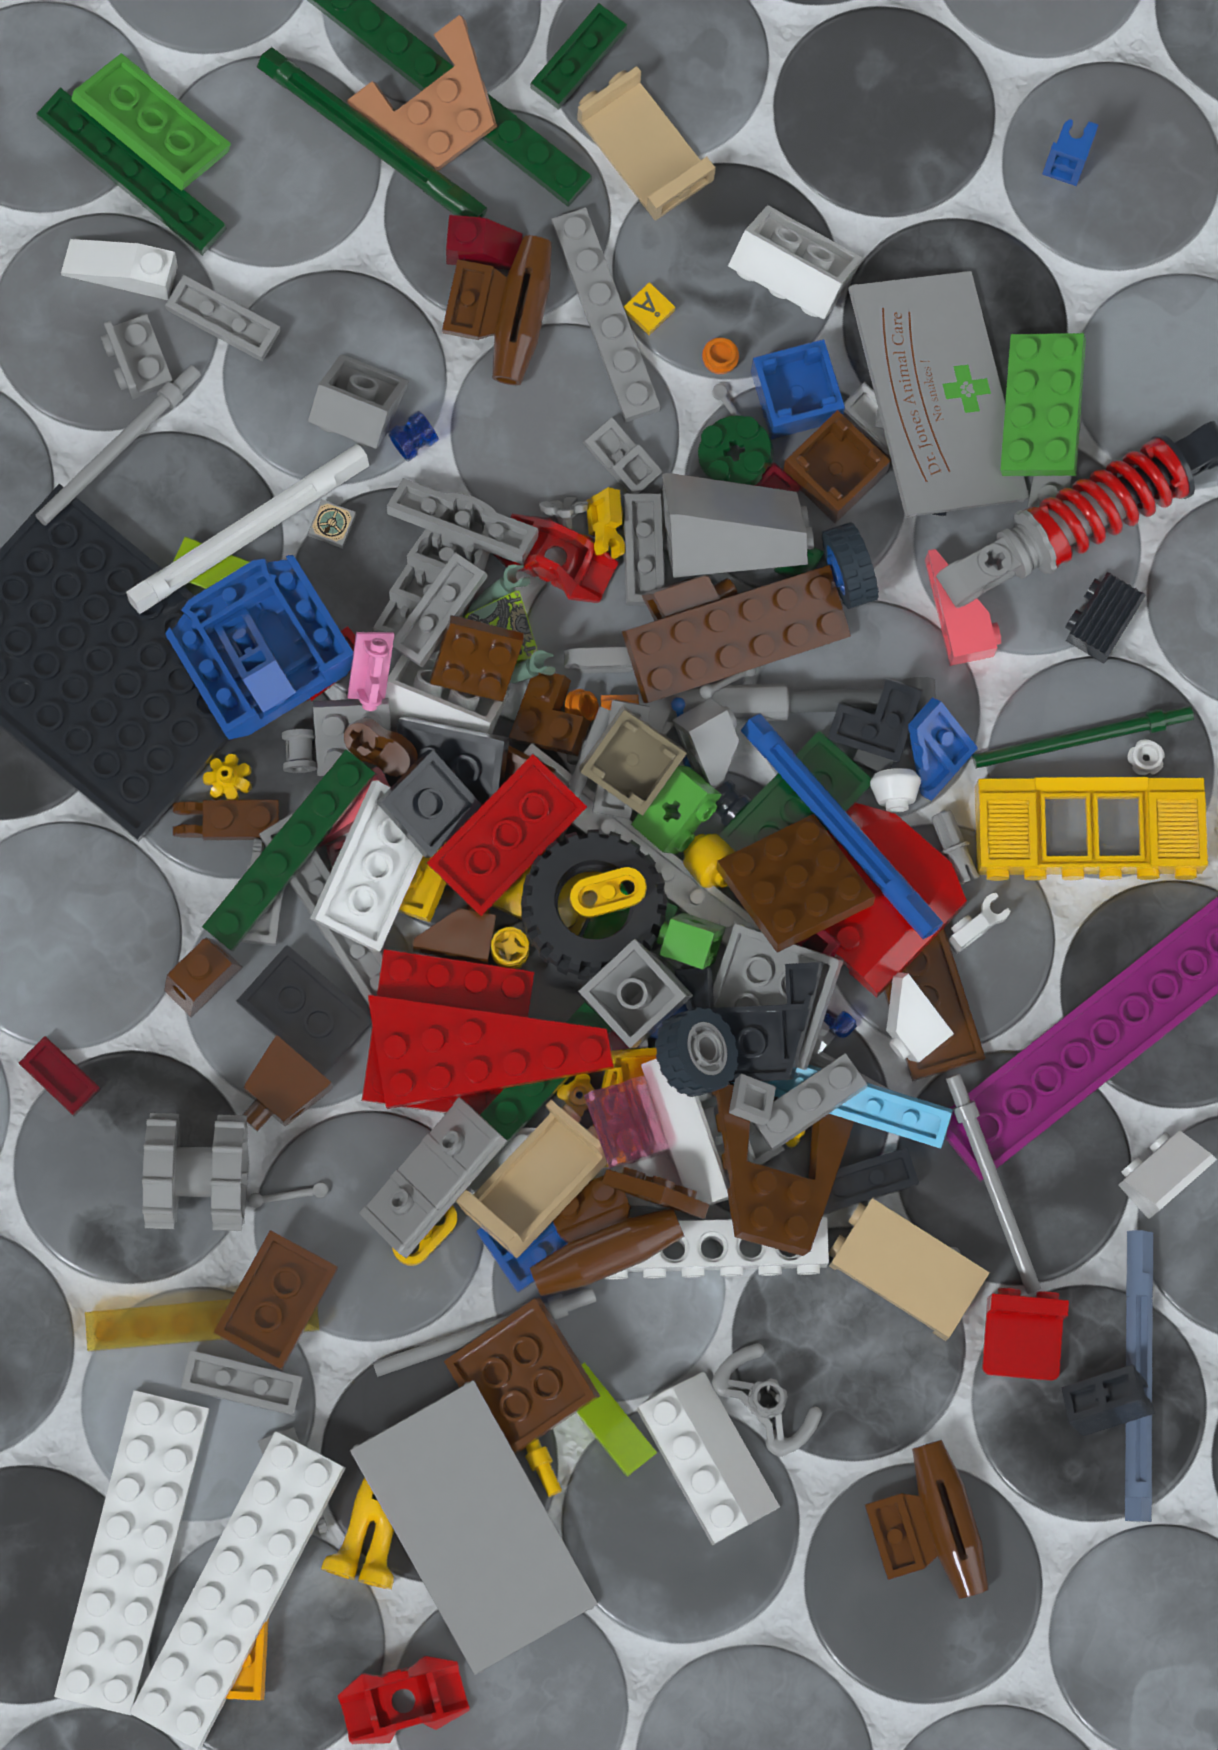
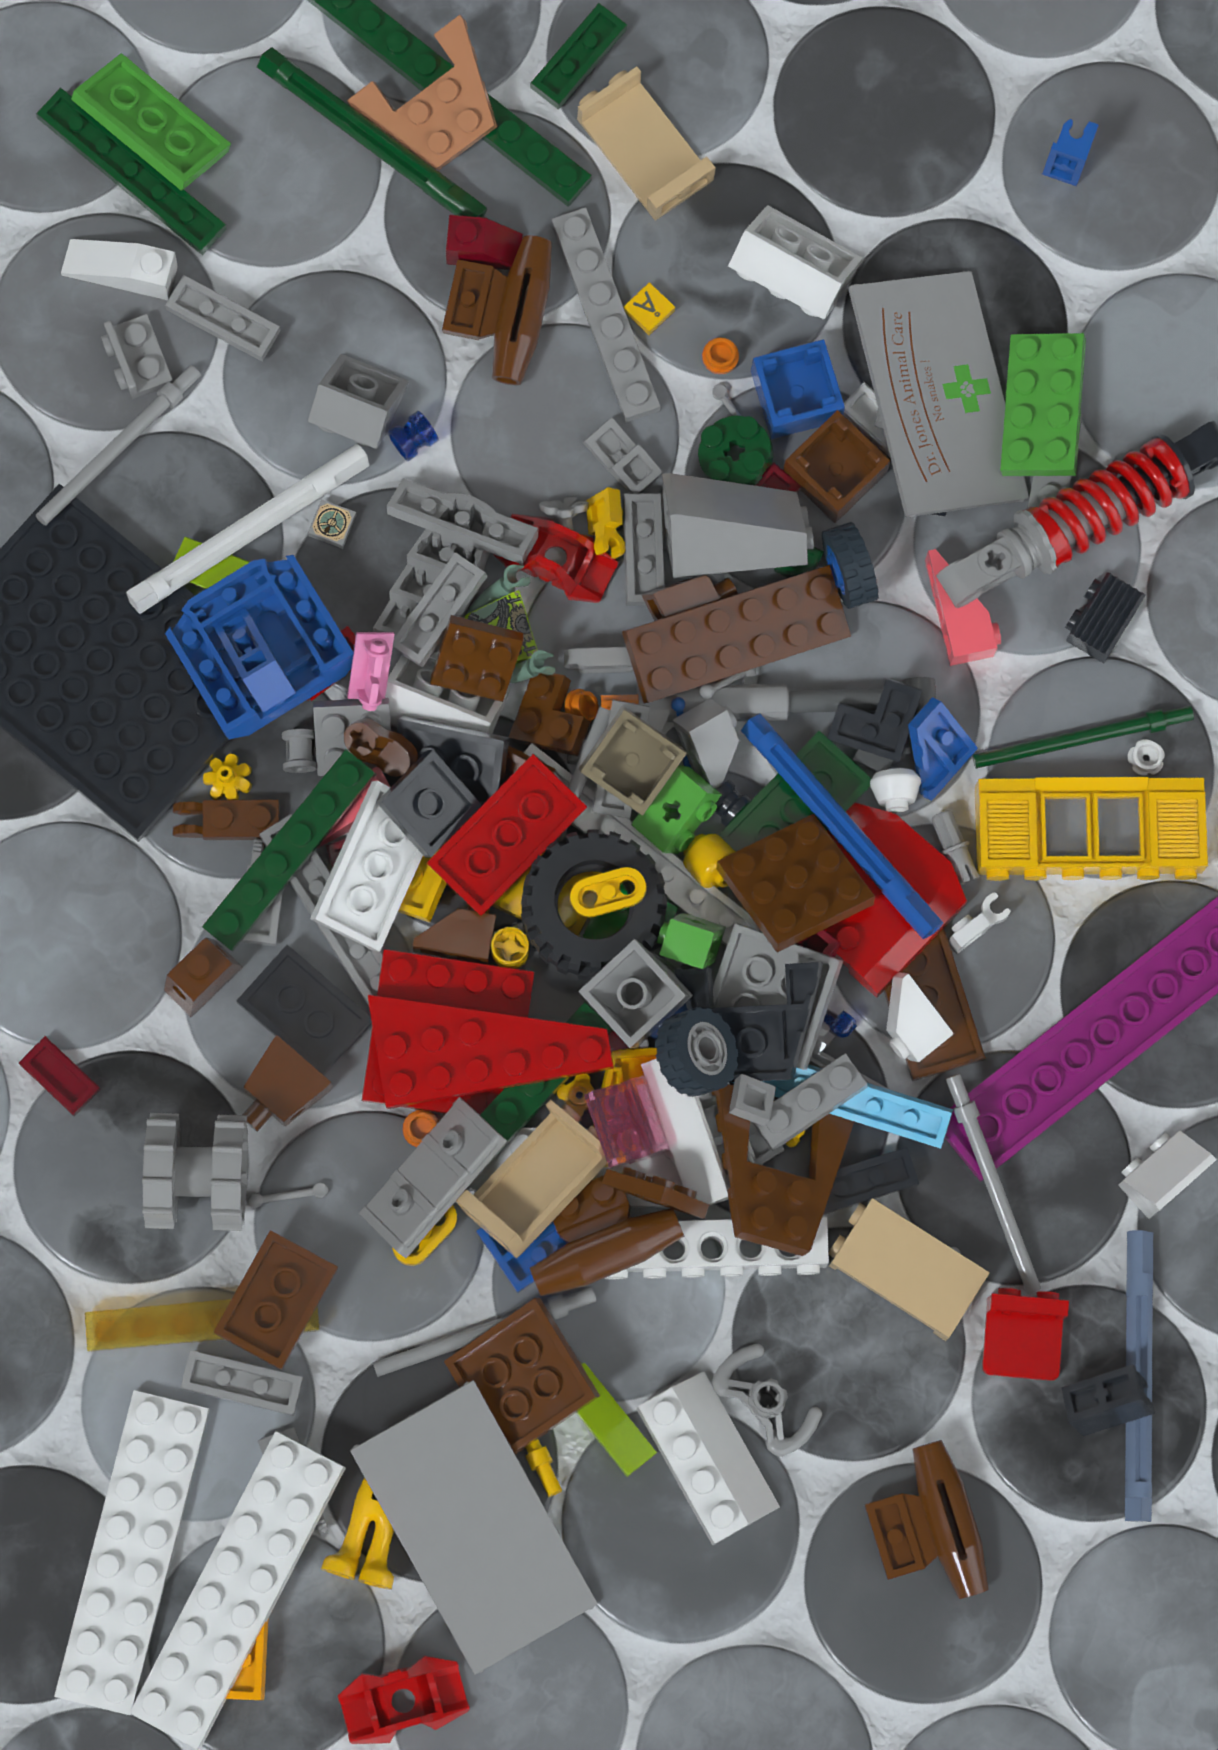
none -> orange plate [403,1110,439,1148]

